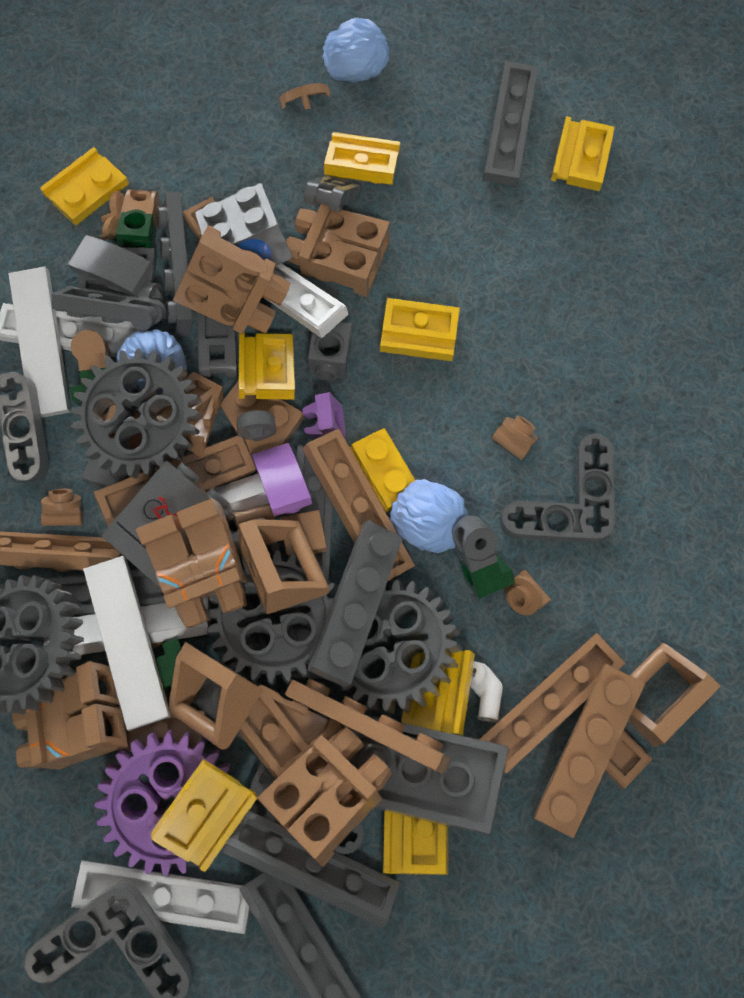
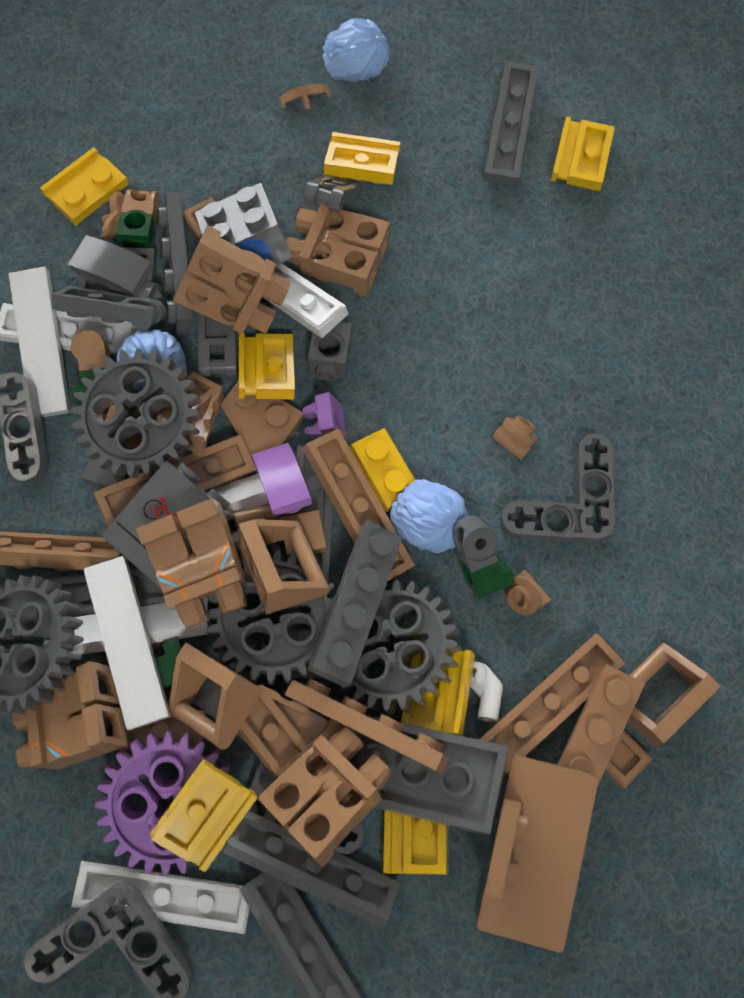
medium nougat plate [41,488,84,526] -> none
dark grey tile [237,410,276,441] -> none
yellow plate [380,298,460,361] -> none
none -> medium nougat bracket [477,755,599,953]

